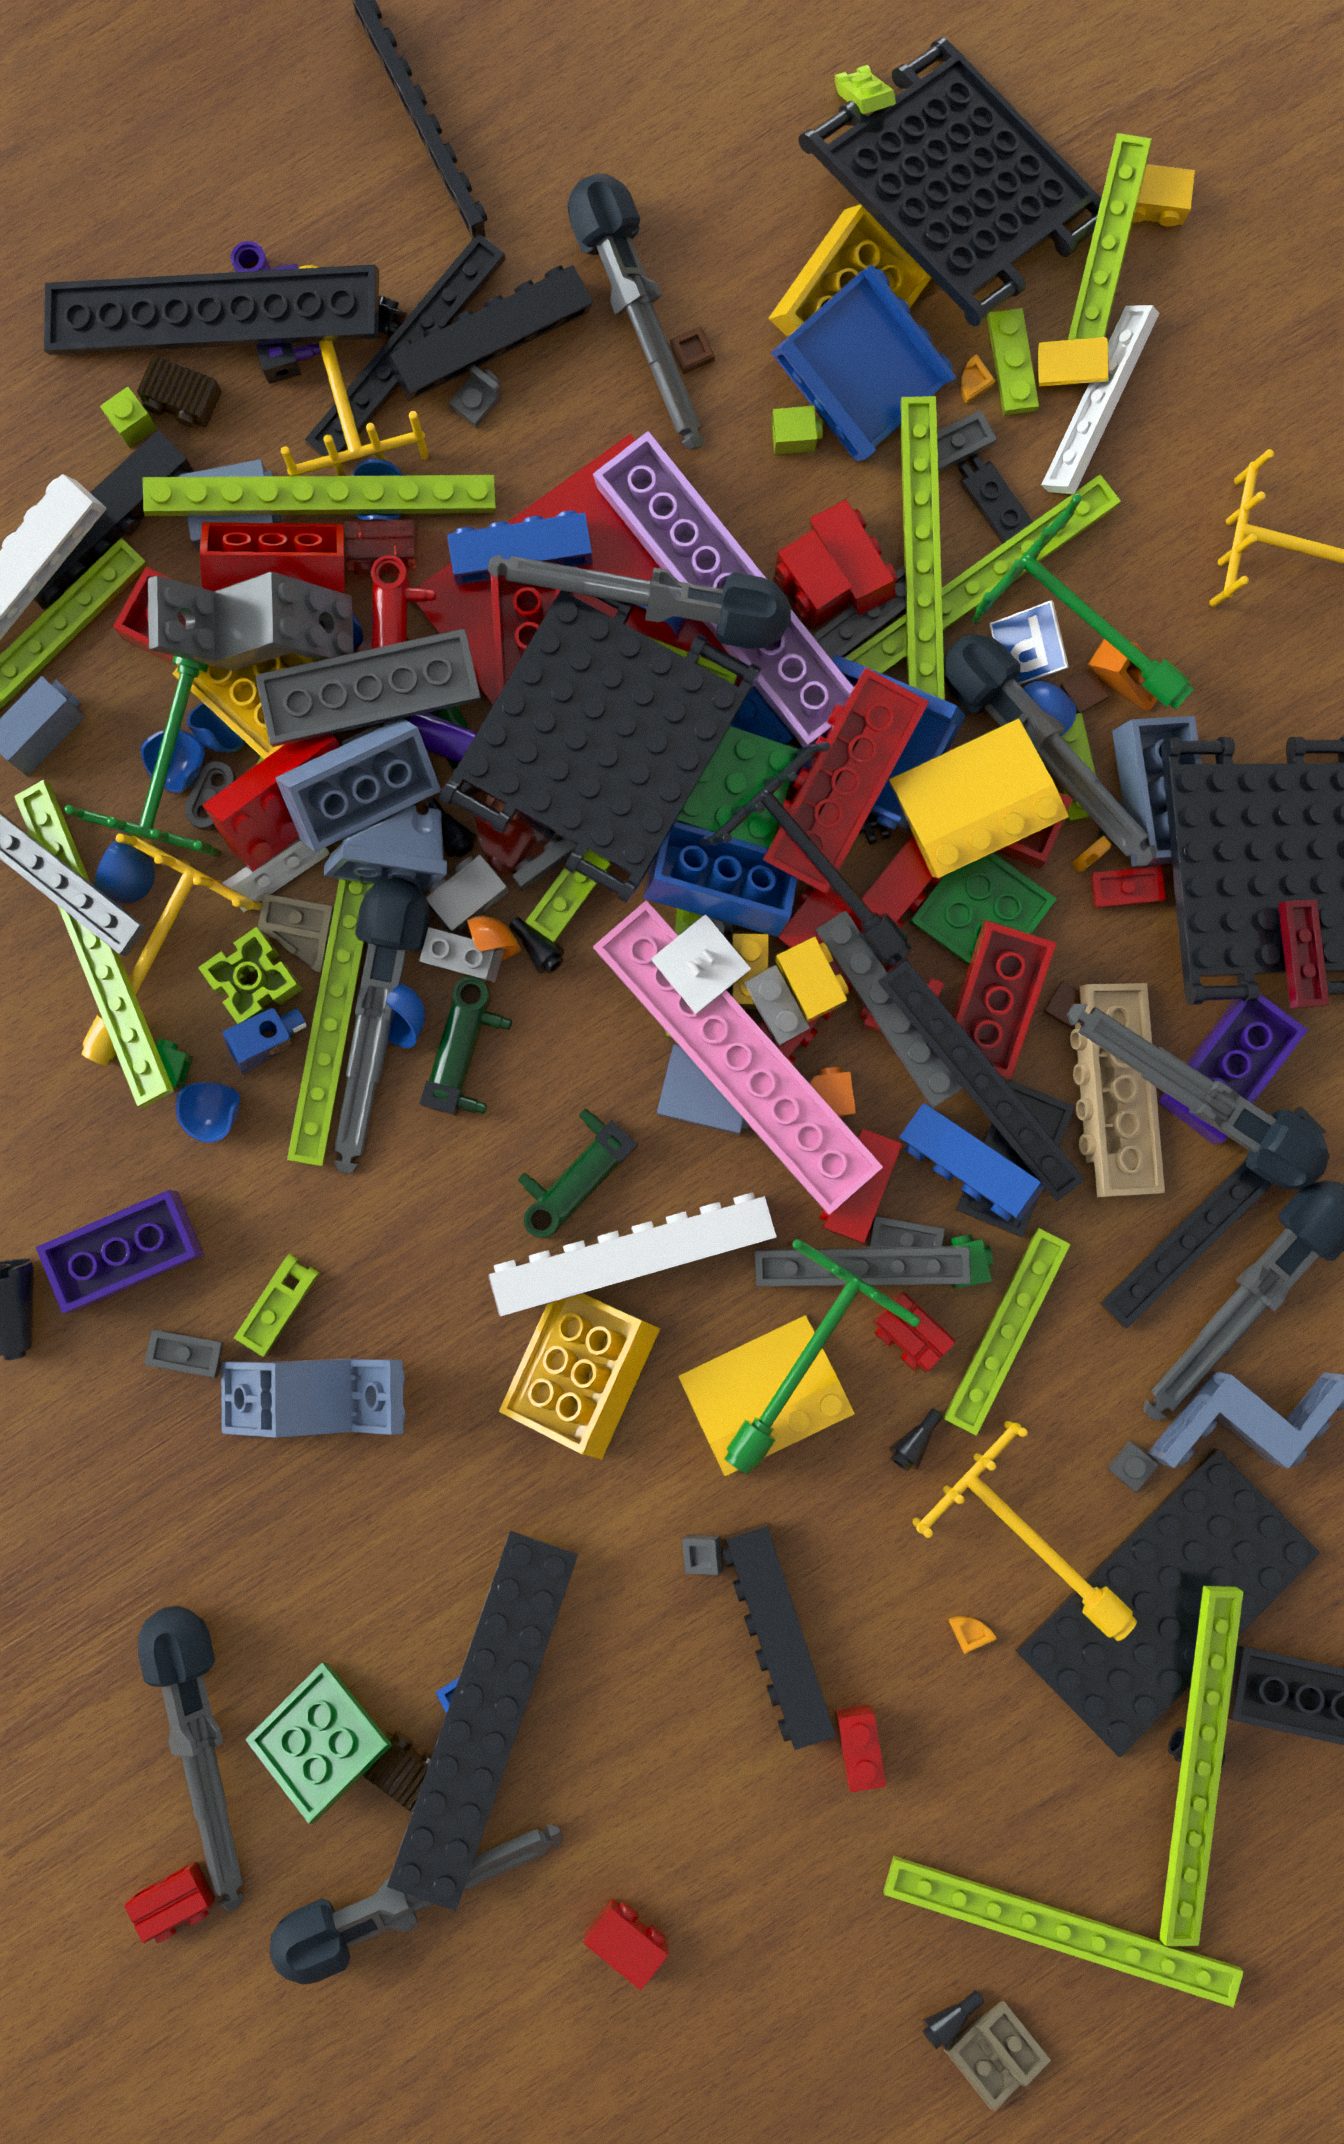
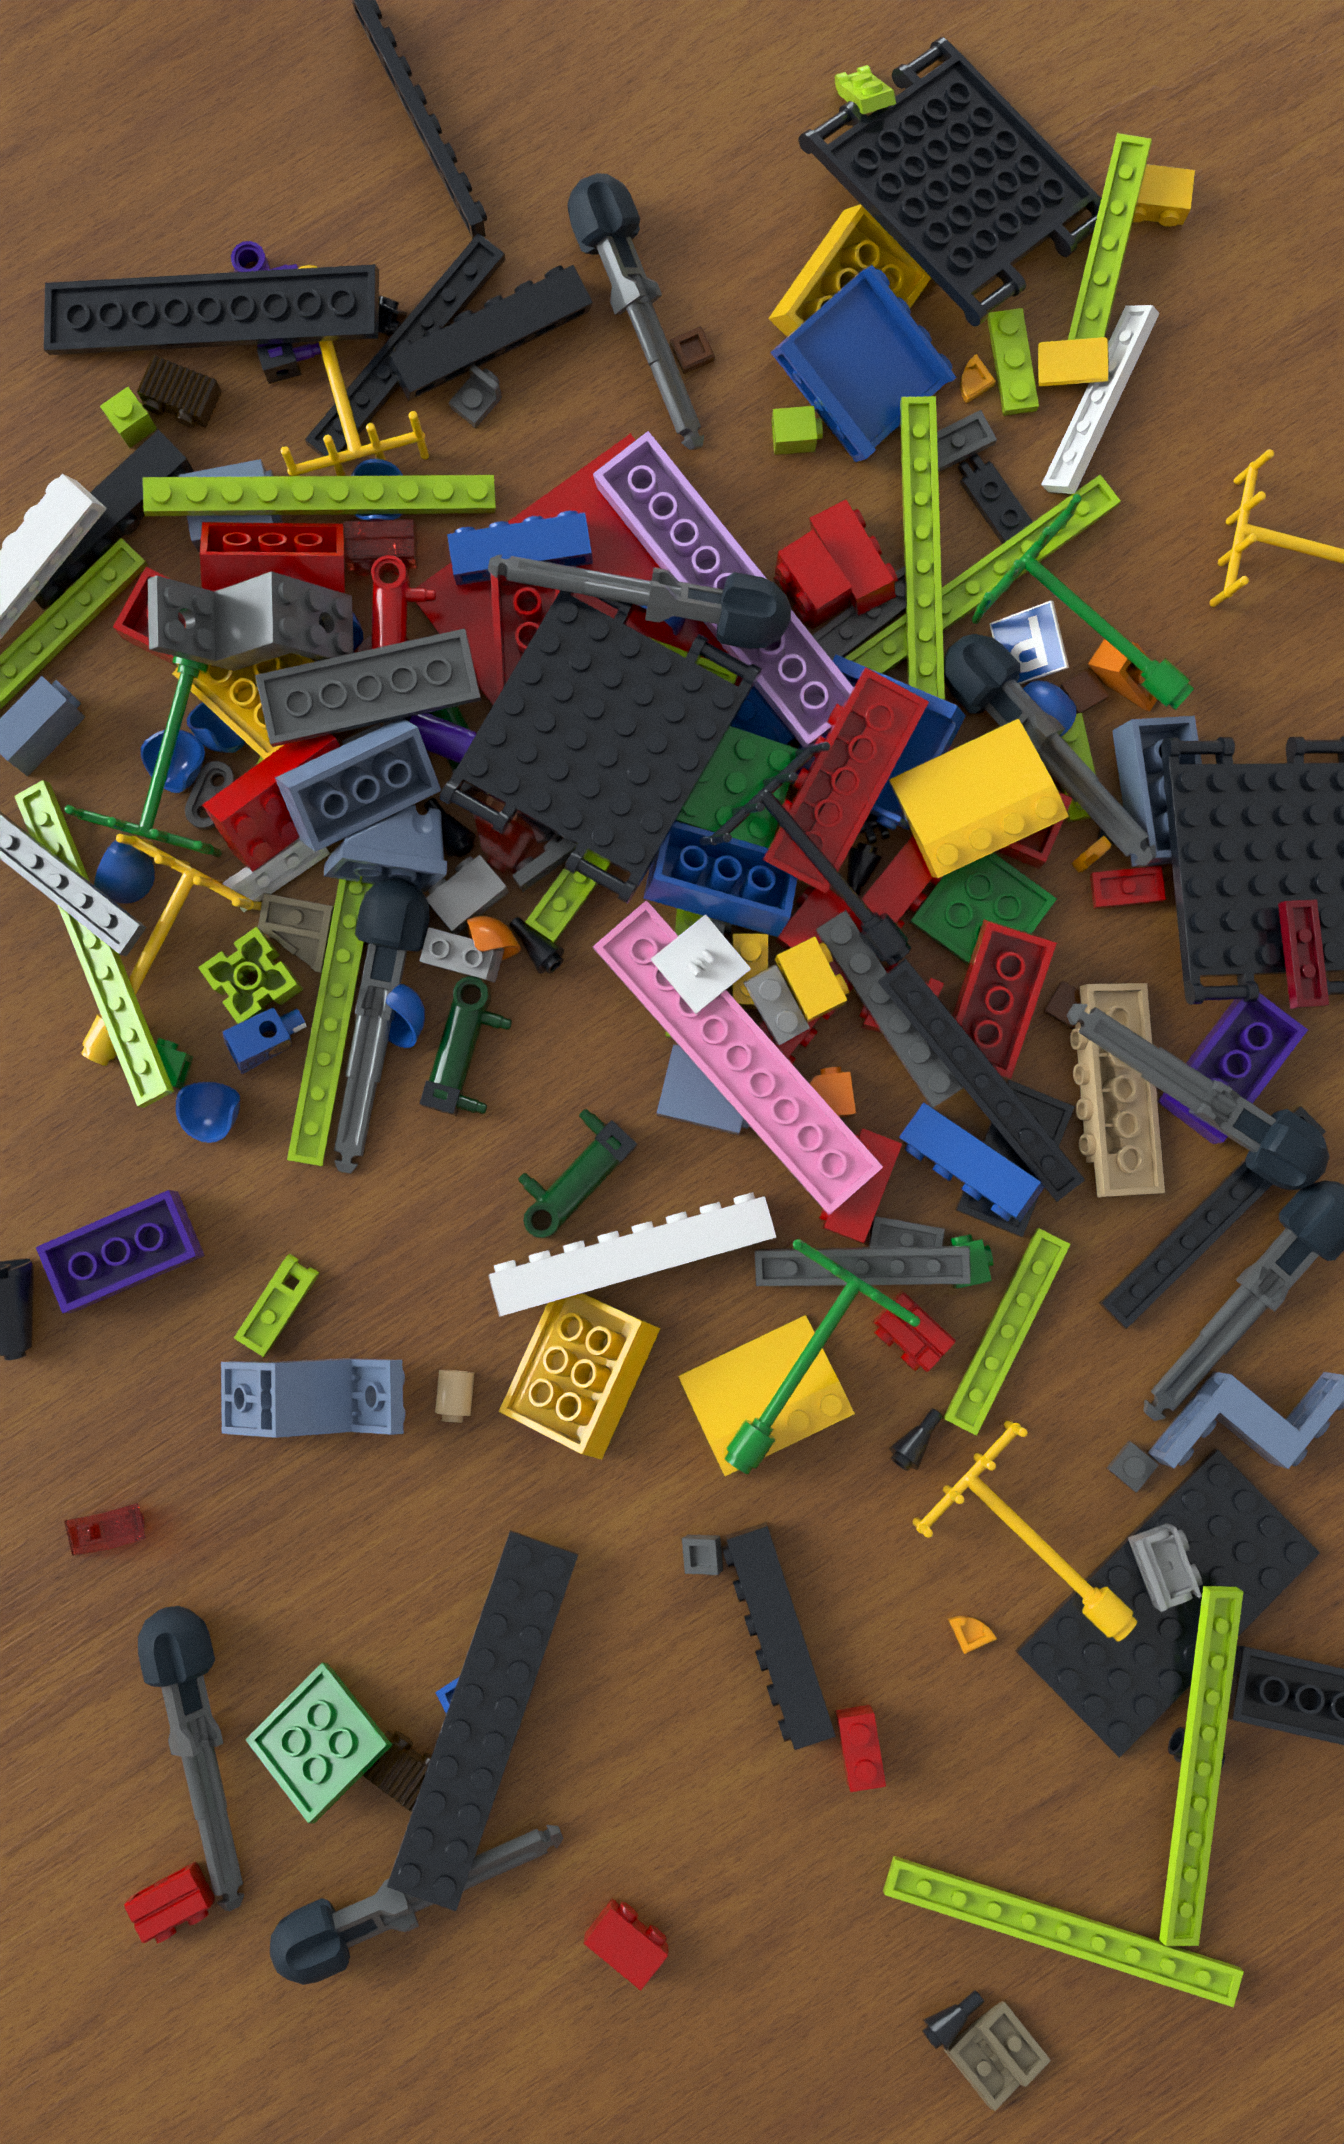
dark grey plate [144,1329,224,1378] -> none
none -> clear red slope [64,1503,146,1556]
none -> tan brick [435,1370,475,1423]
none -> black cone [847,842,882,896]
none -> light grey hinge [1128,1523,1203,1612]

